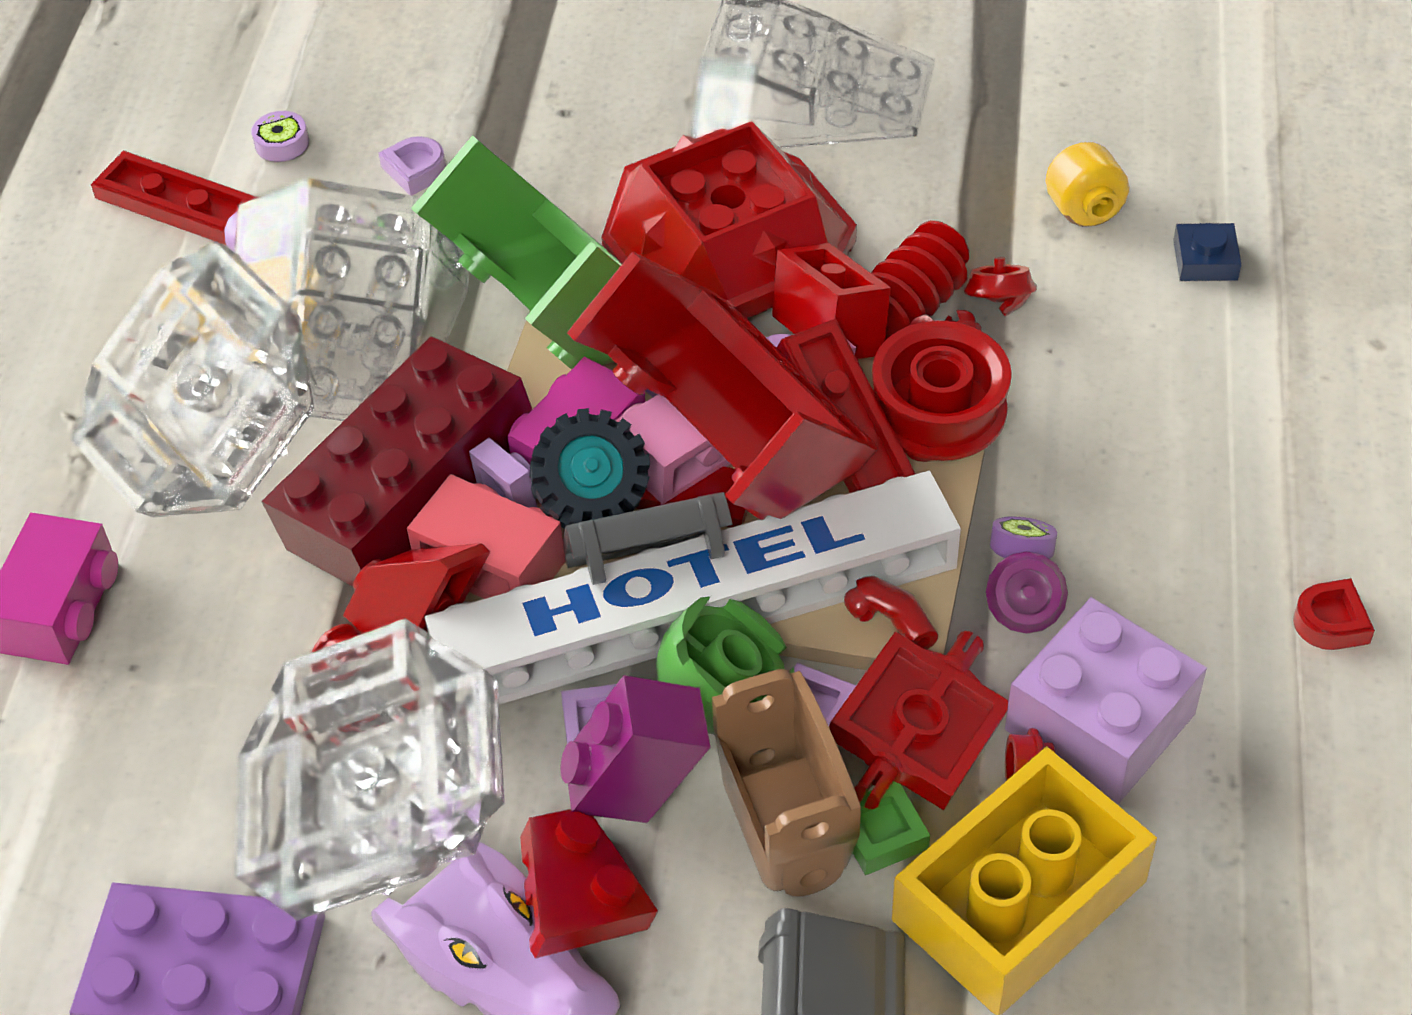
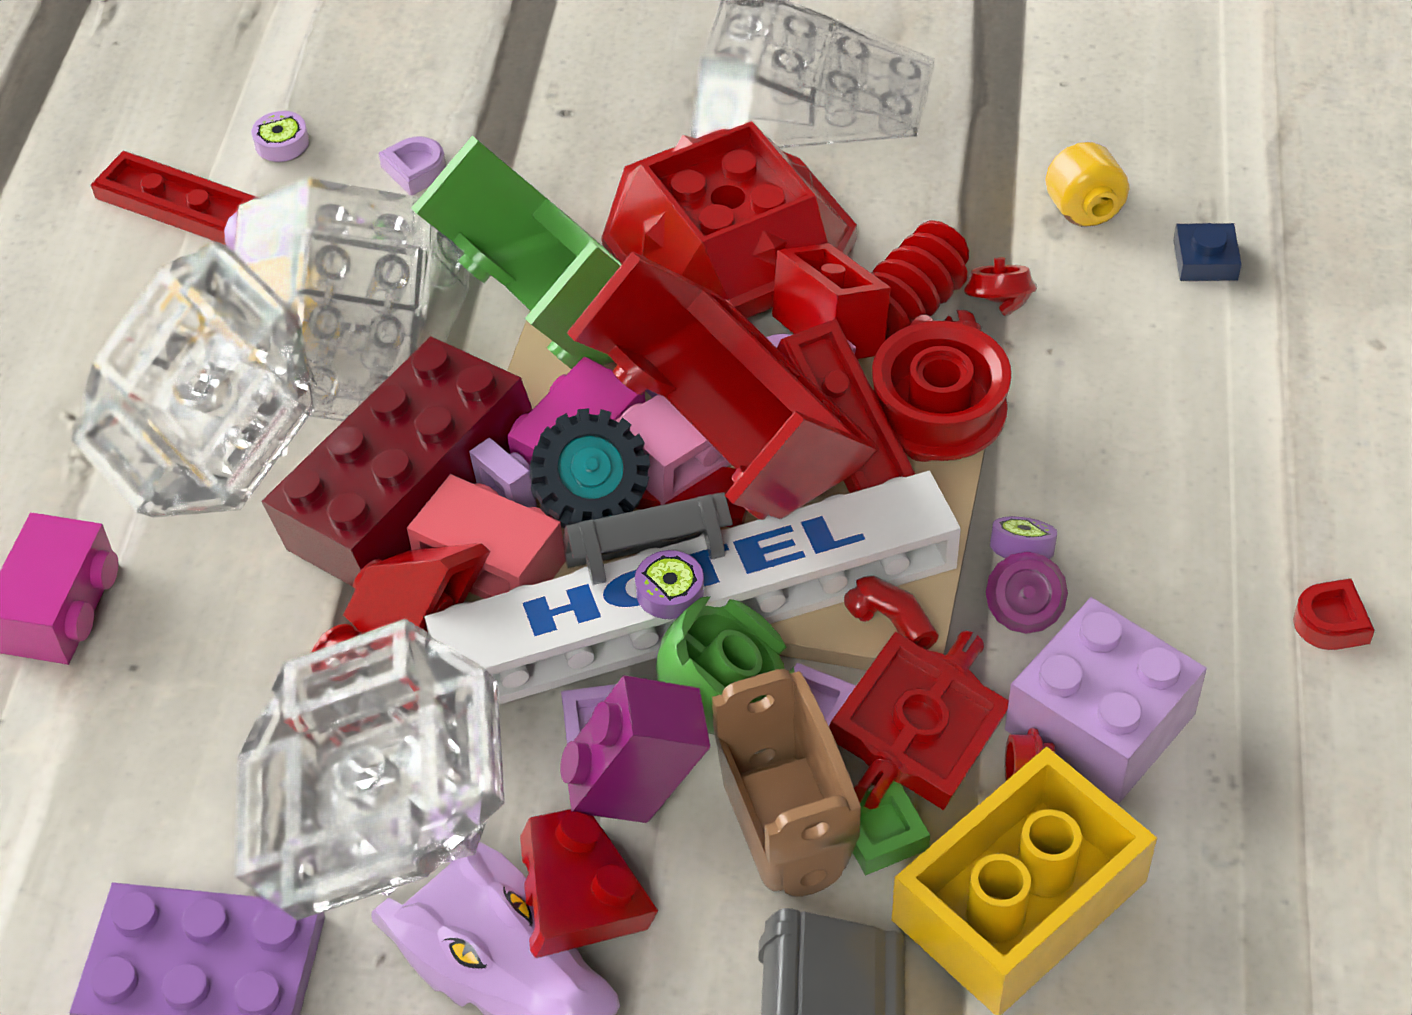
none -> tile [635,550,704,619]

